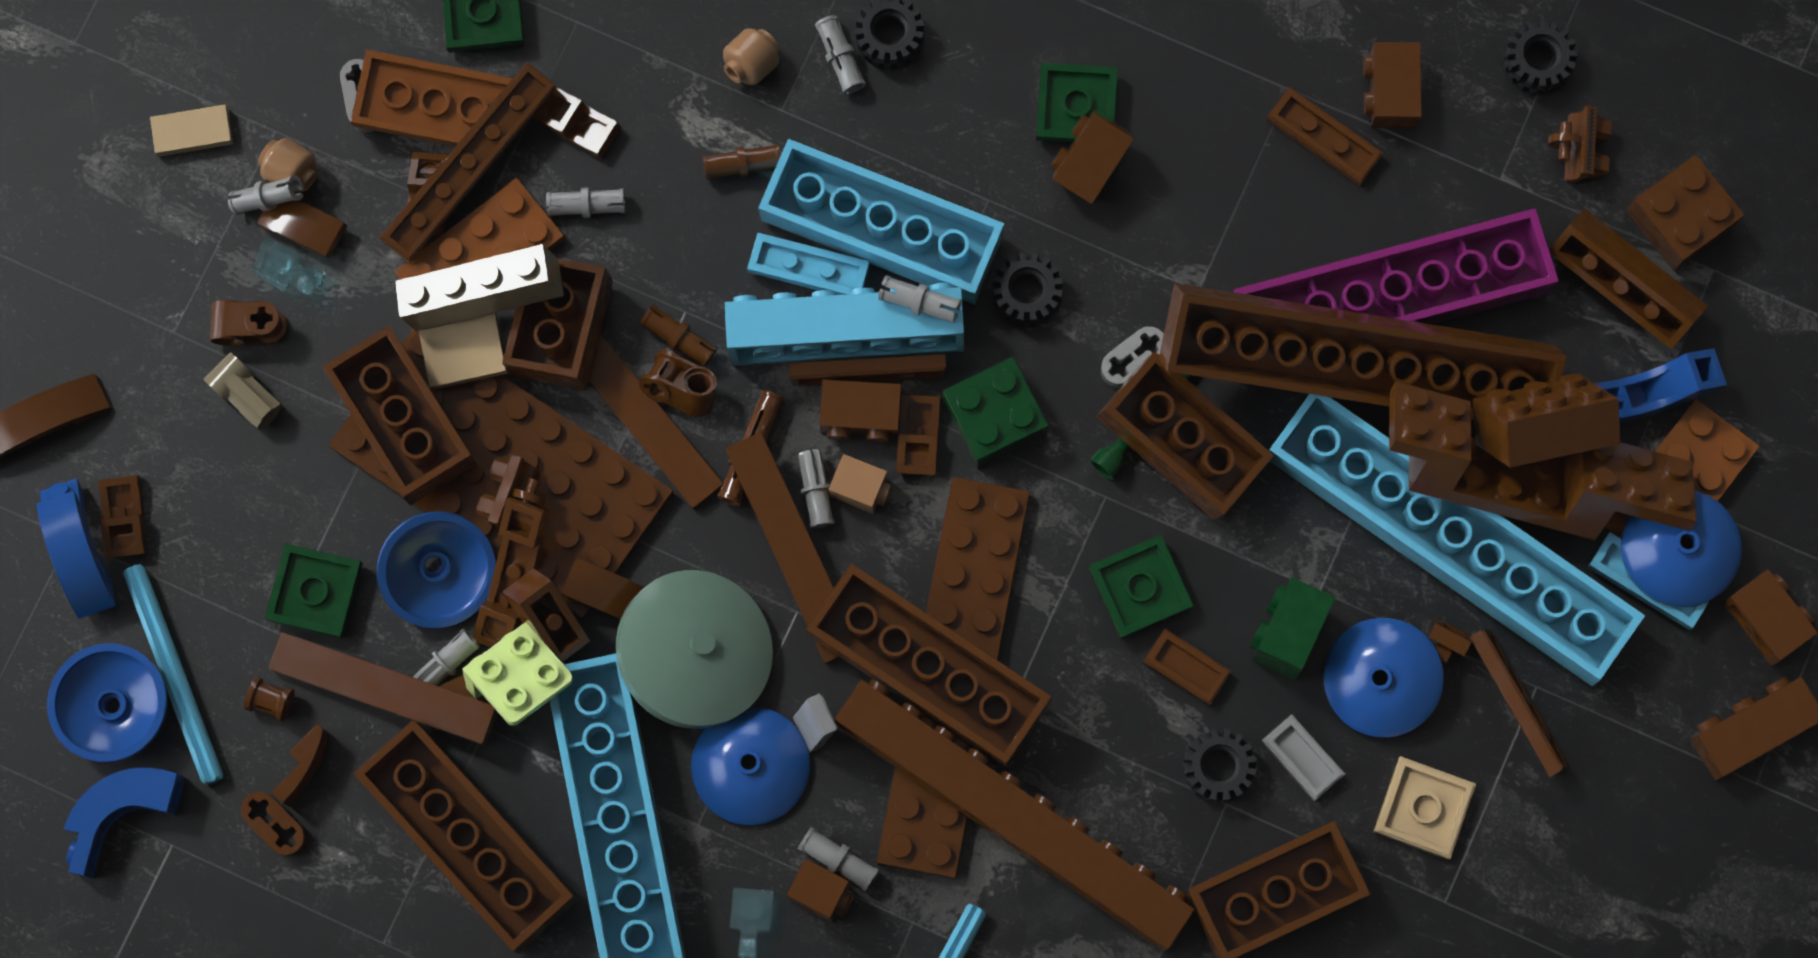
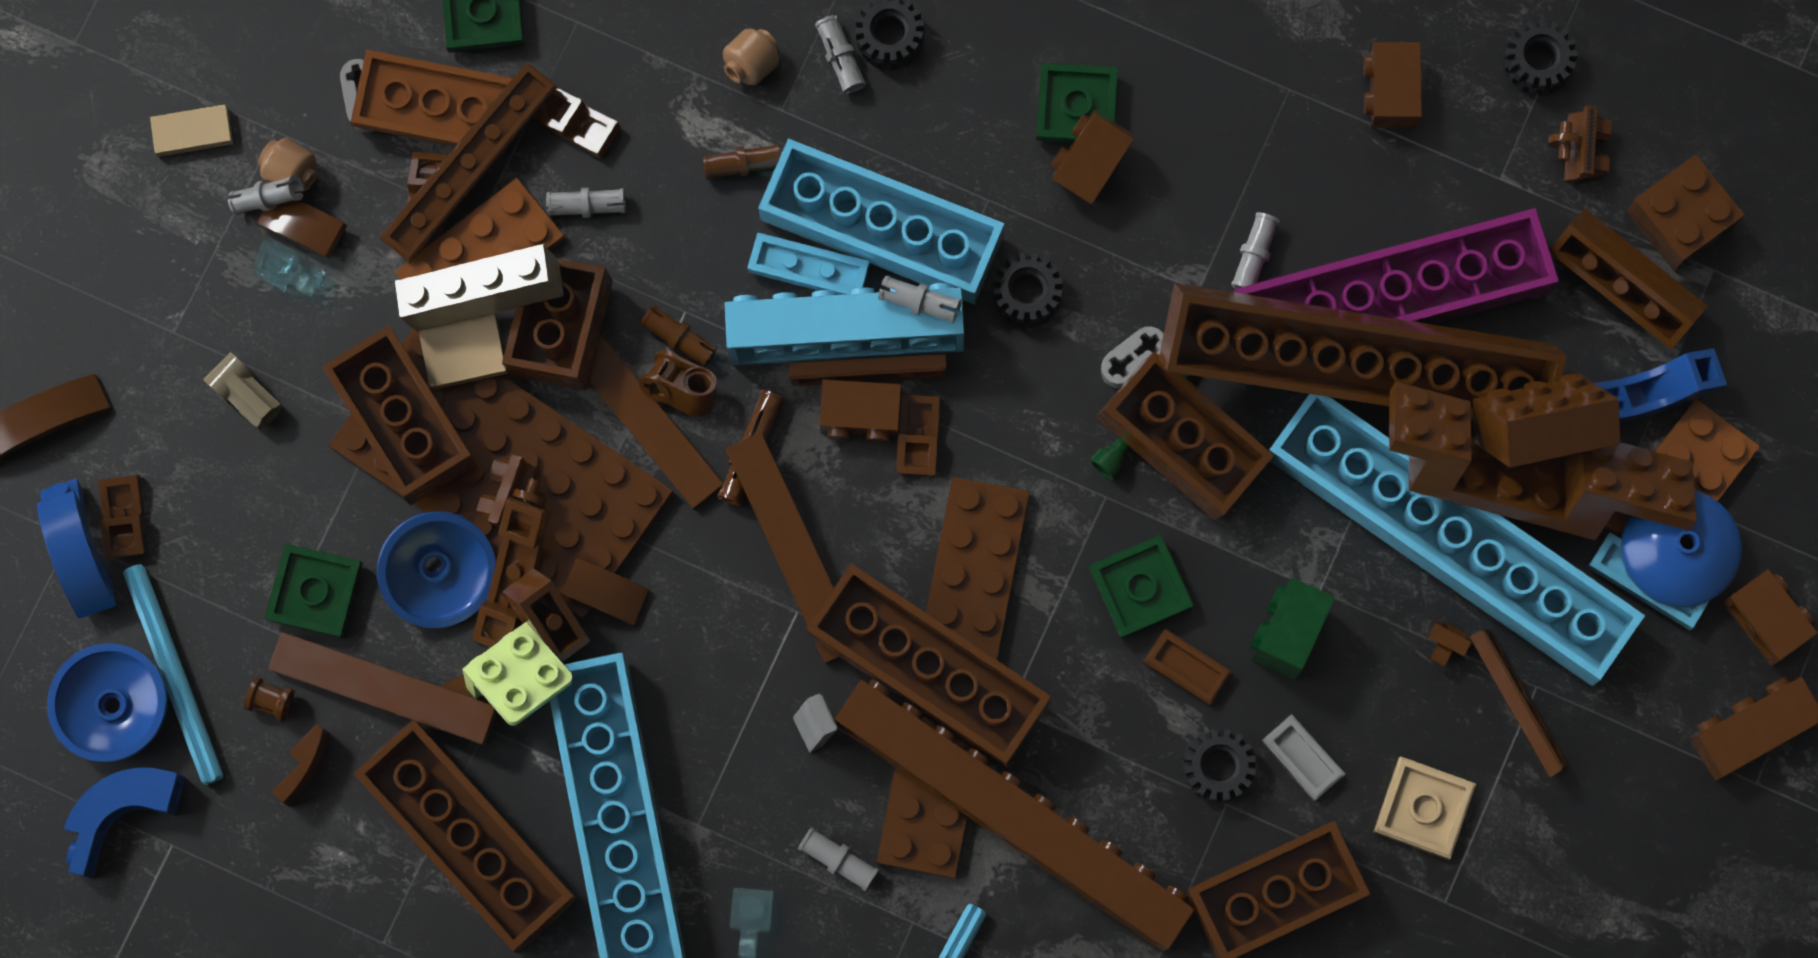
reddish brown piece [210,300,288,346] -> none
reddish brown beam [241,791,308,857] -> none
light grey axle [413,628,480,685] -> none
sand green dish [616,570,773,729] -> none
blue dish [691,707,810,826] -> none
reddish brown brick [787,859,854,923] -> none
light grey axle [798,449,835,529] -> none
medium nougat brick [828,454,892,514] -> none
dark green brick [942,357,1048,469] -> none
reddish brown tile [1266,87,1383,186] -> none
blue dish [1324,618,1444,737] -> none
none -> light grey pin [1231,212,1280,289]

